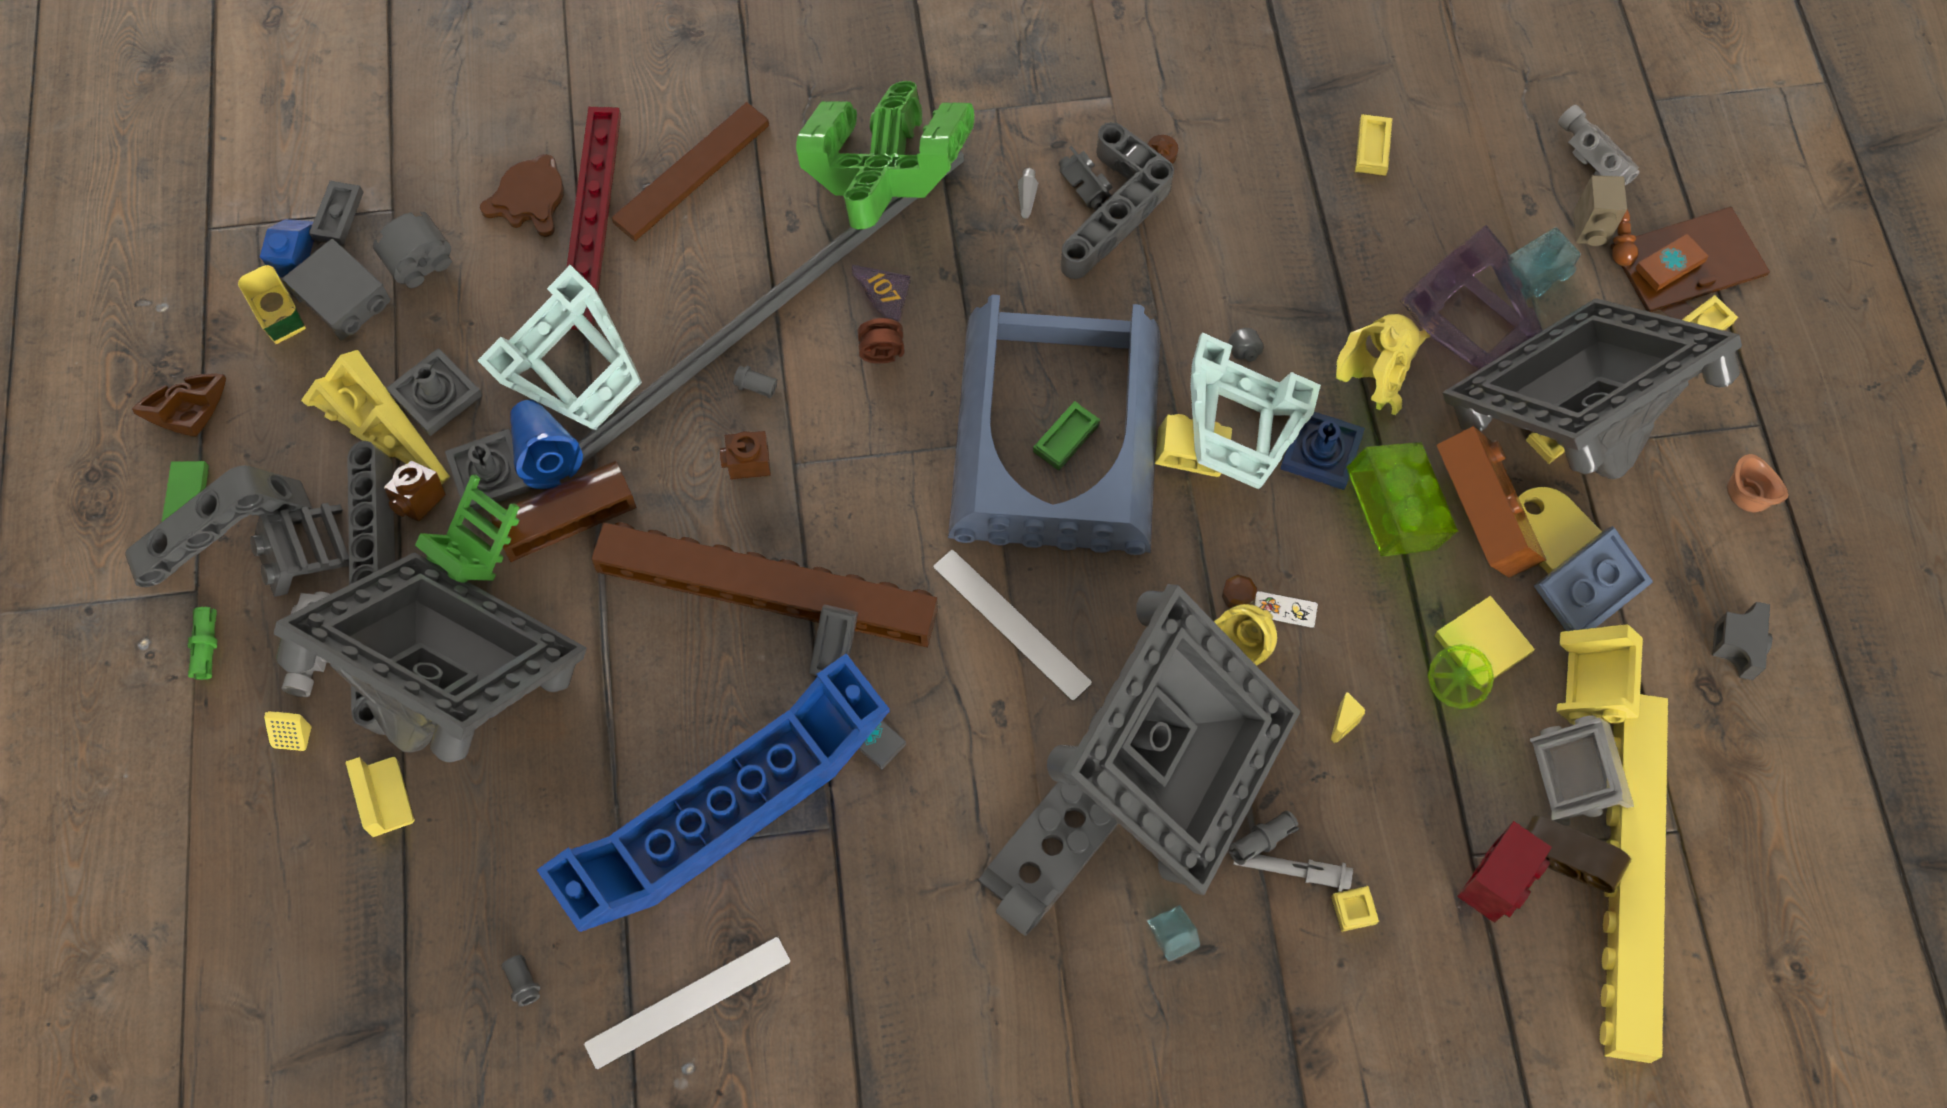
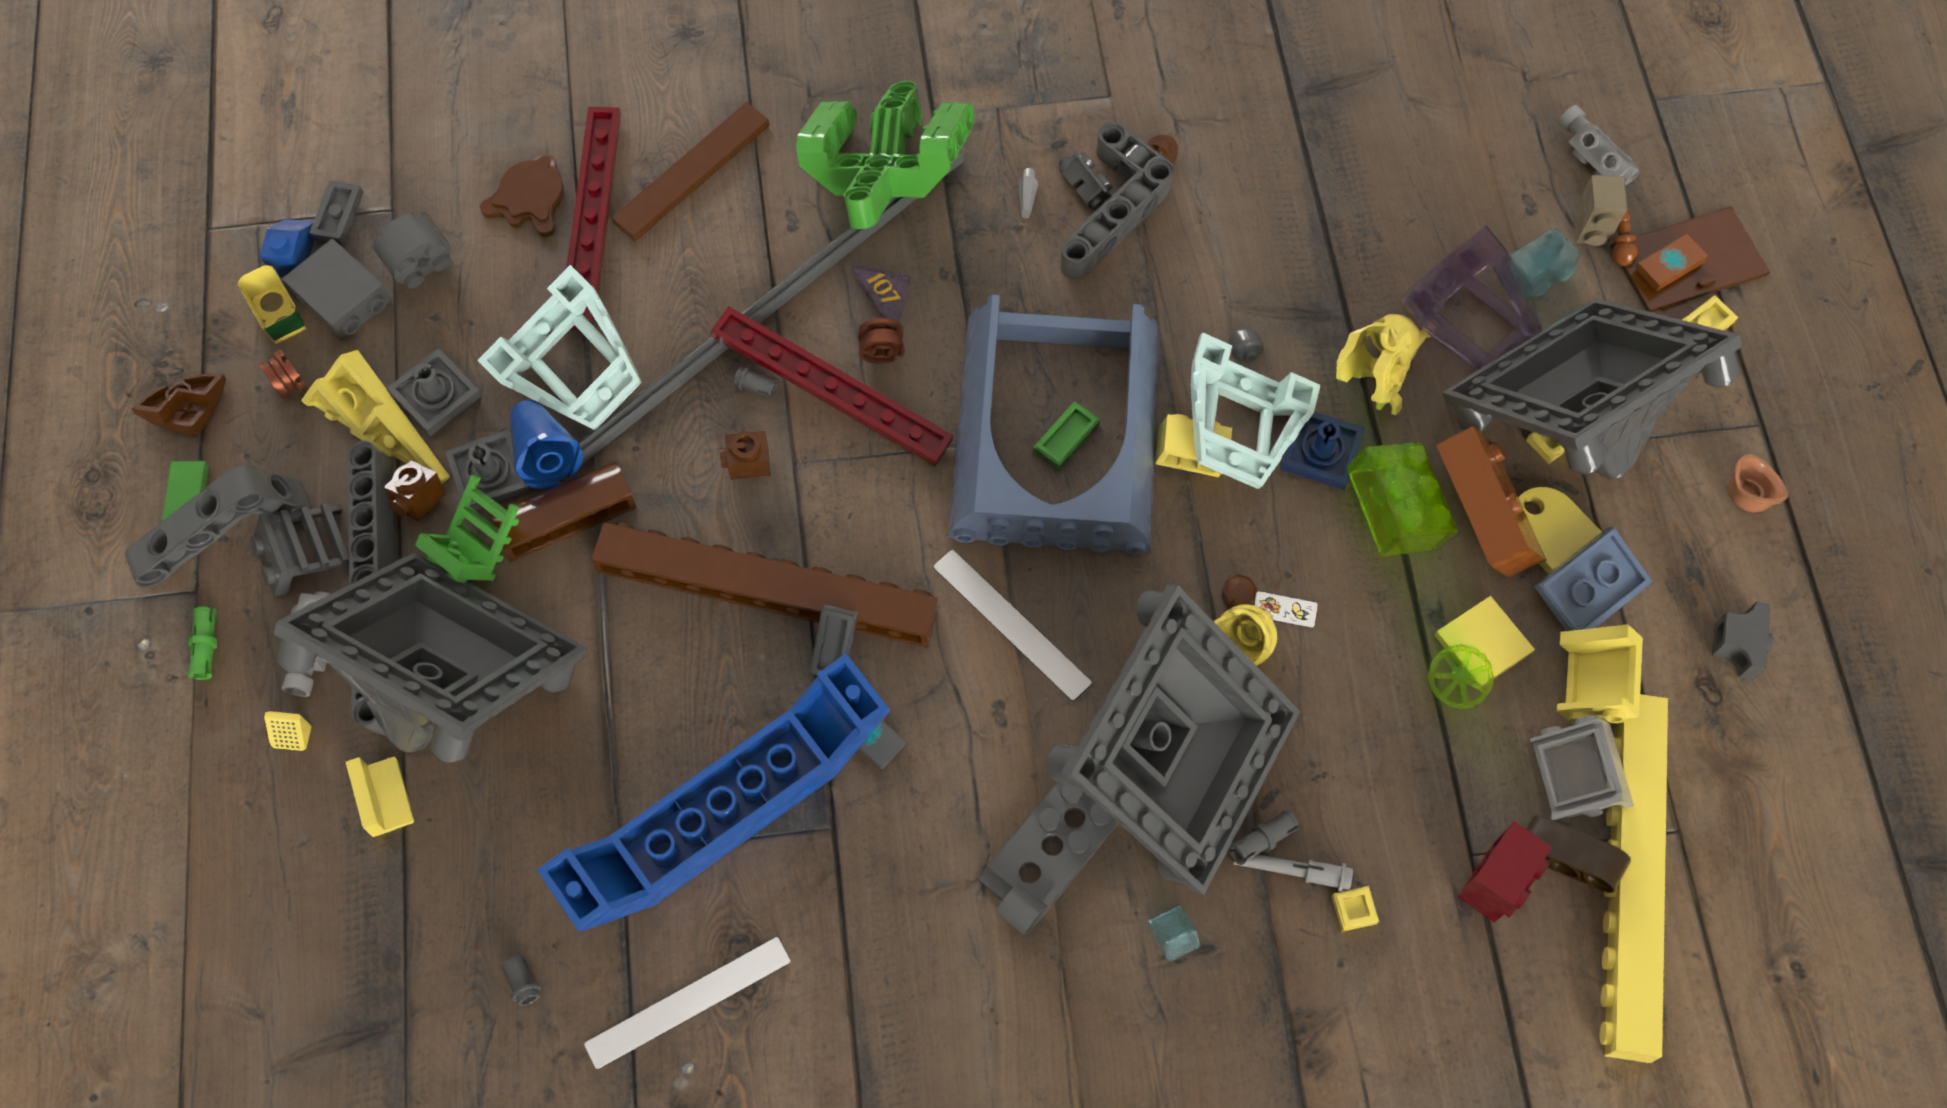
light yellow slope [1331,692,1365,743] -> none
light yellow tile [1355,114,1392,176] -> none
none -> copper wheel [257,349,307,402]
none -> dark red plate [710,306,953,466]

